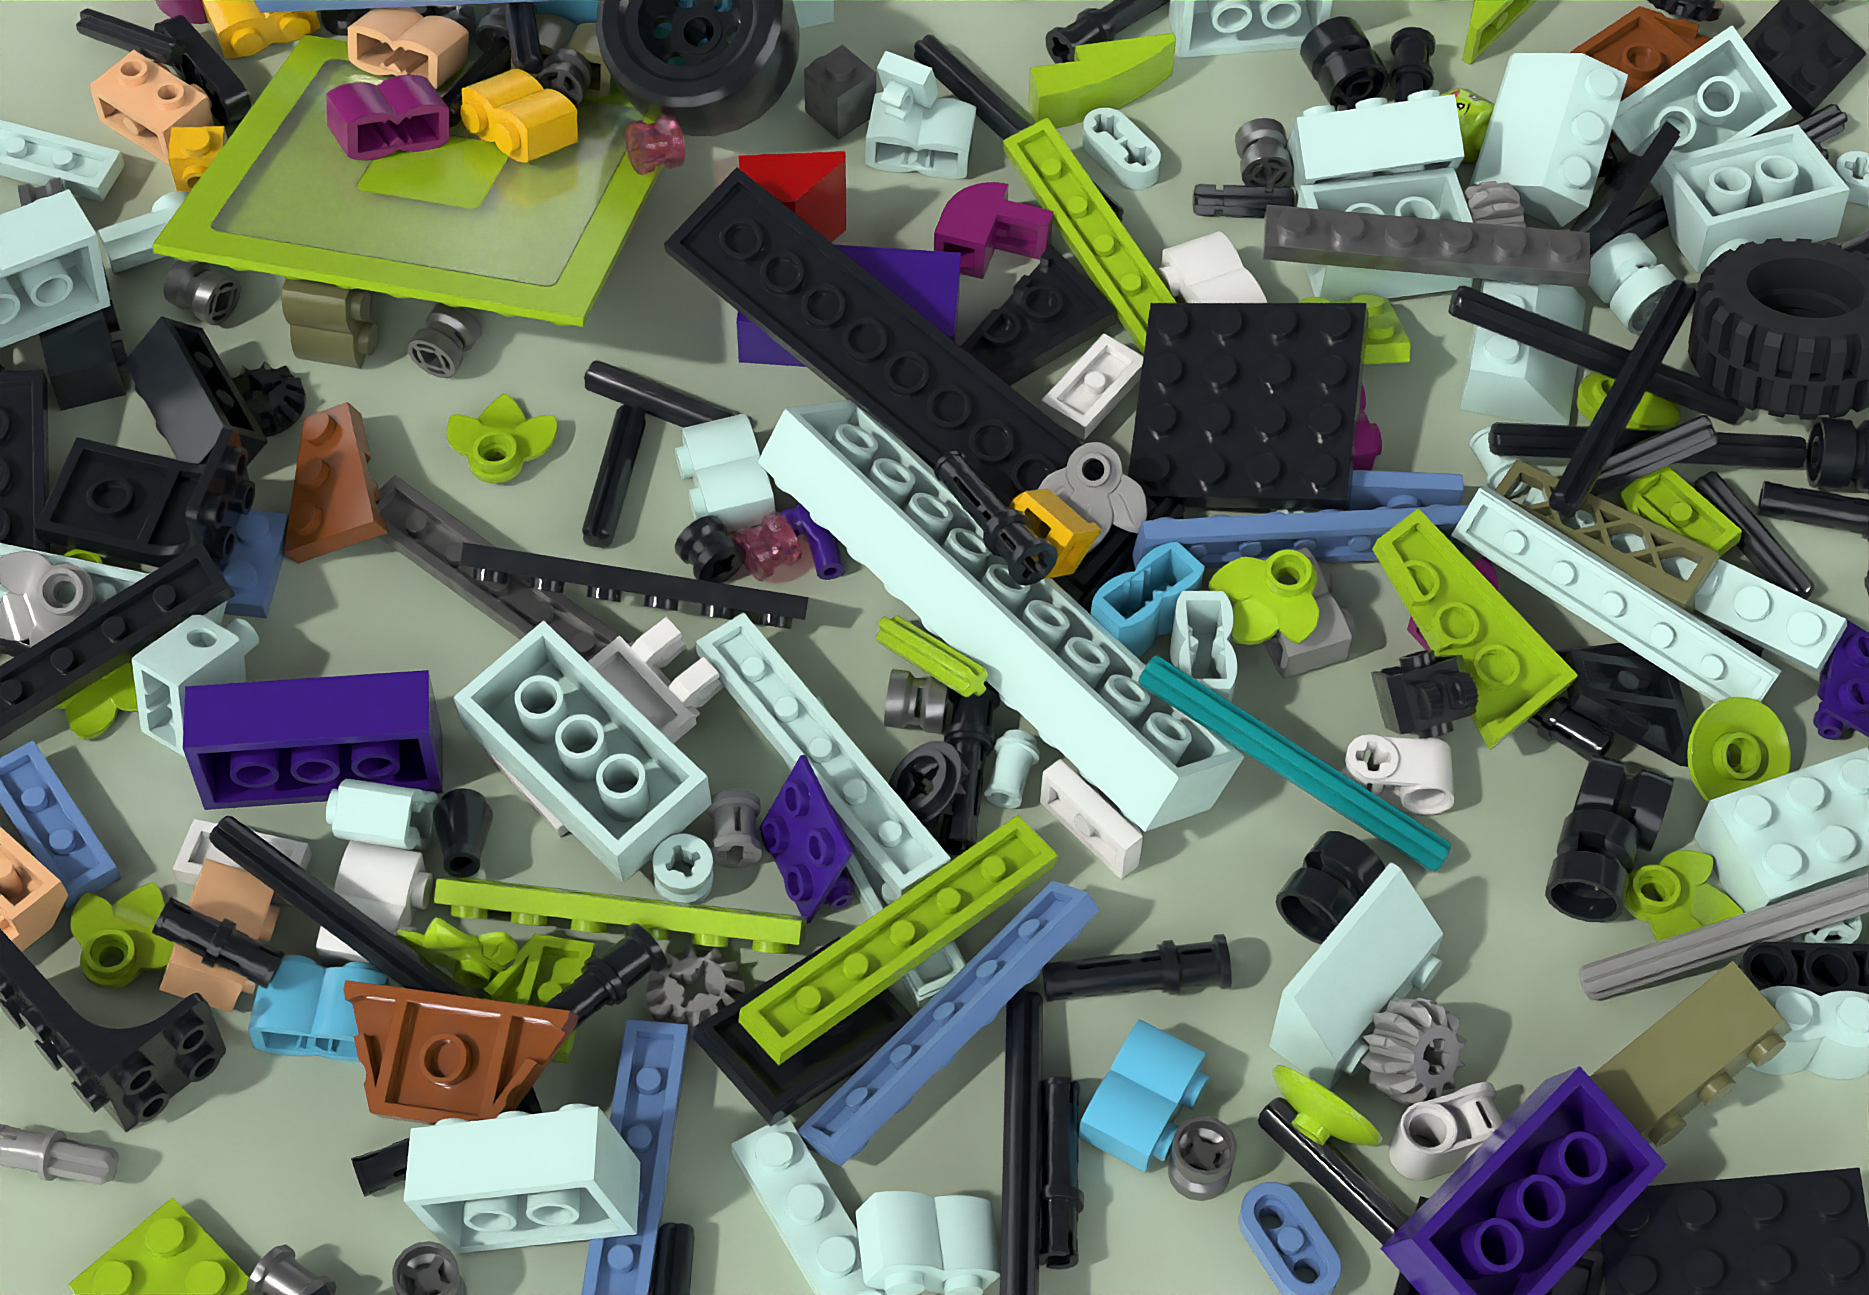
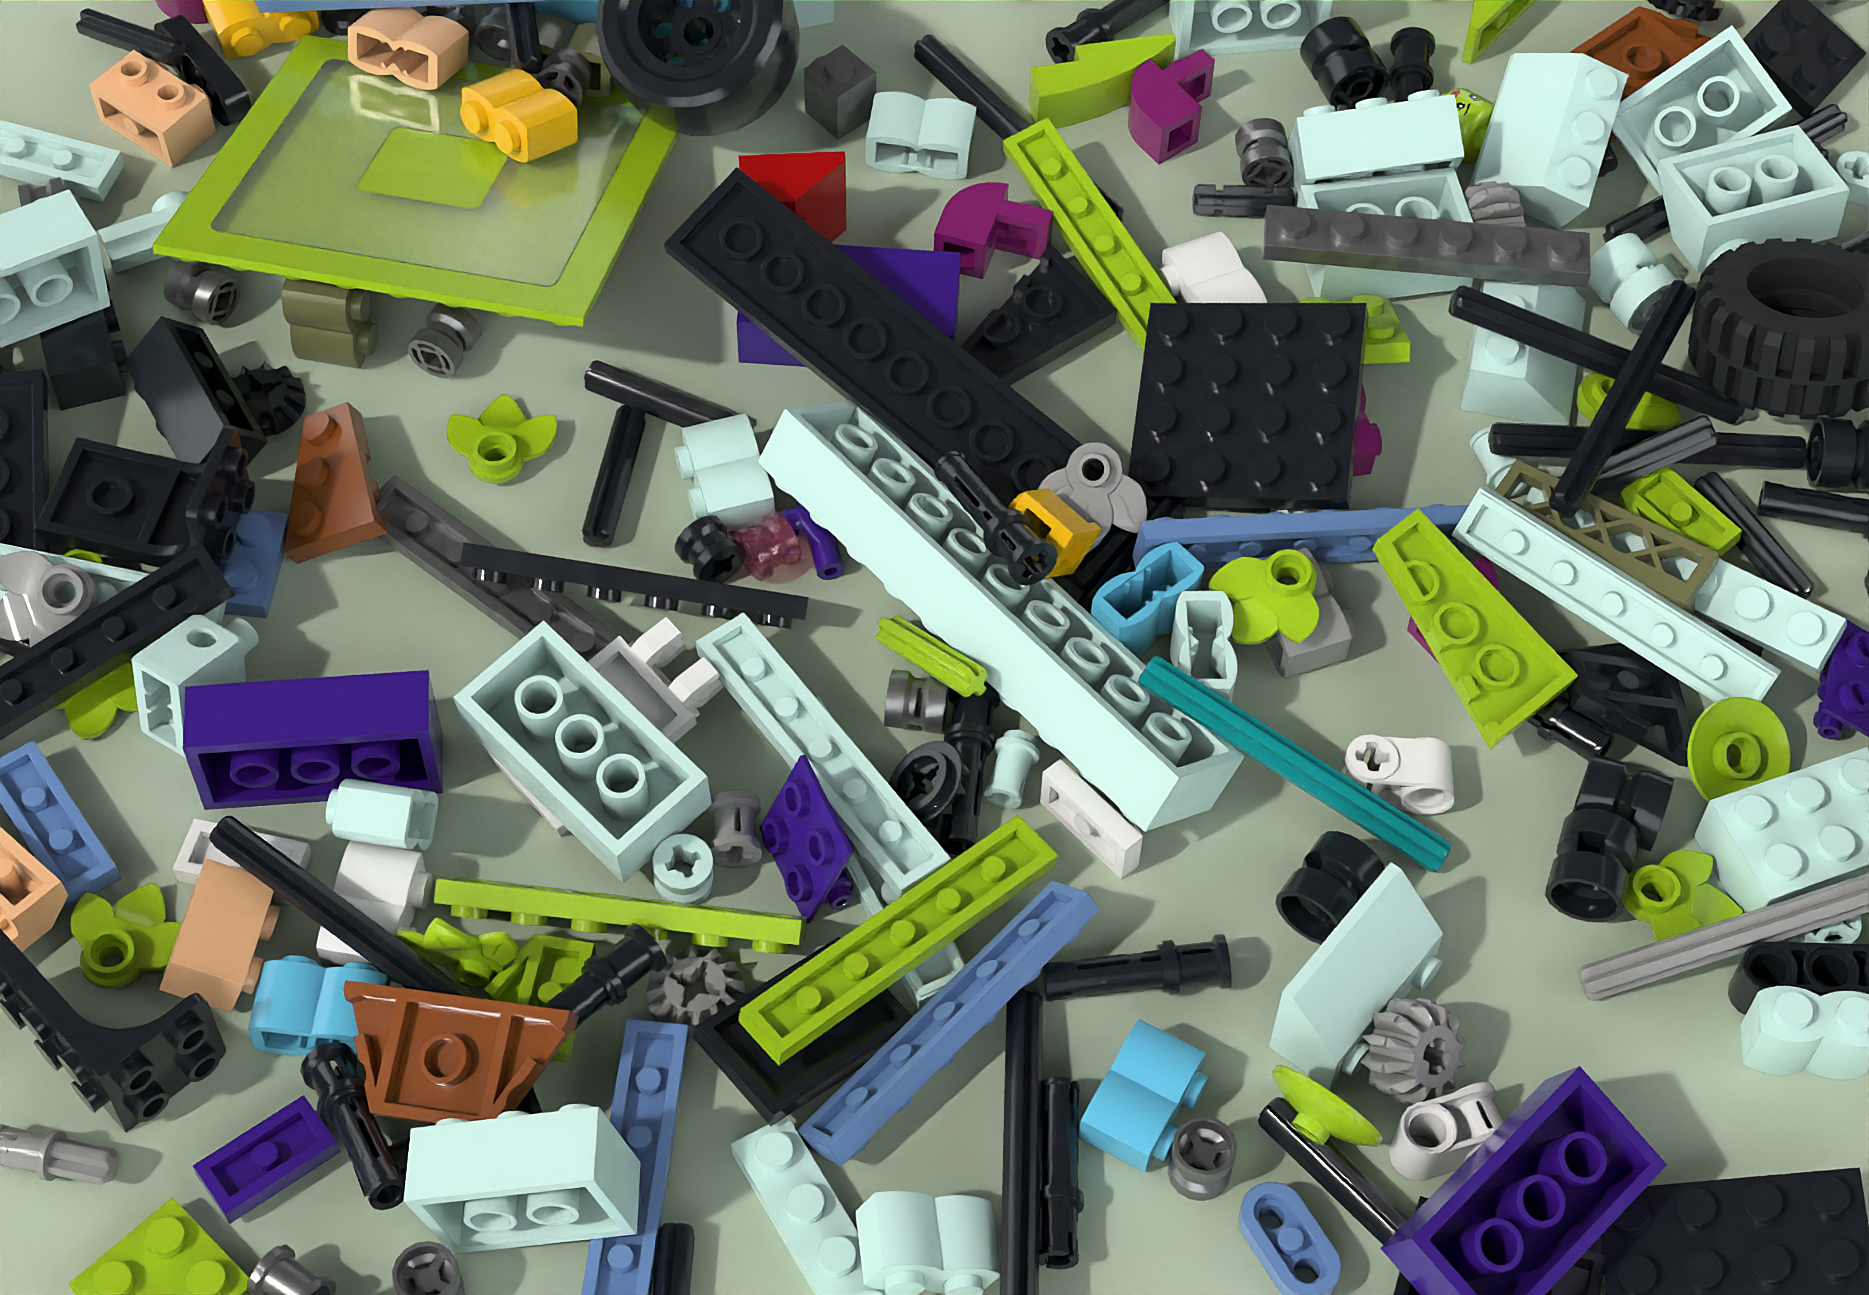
black pin [152,897,286,989] -> none
yellow brick [168,126,228,193] -> none
magenta brick [326,74,449,160] -> none
black cone [432,788,493,878] -> none
black axle [440,36,511,127] -> none
clear pink wheel [625,115,685,175] -> none
light aqua tile [877,51,939,121] -> none
white plate [1040,333,1144,440] -> none
light aqua beam [1082,108,1161,190] -> none
medium blue plate [1344,470,1464,511] -> none
black hinge [1371,649,1479,739] -> none
black tile [1569,120,1680,255] -> none
olive brick [1589,961,1792,1147] -> none
none -> dark purple plate [193,1095,340,1224]
none -> black pin [300,1042,406,1210]
none -> magenta brick [1128,49,1215,165]

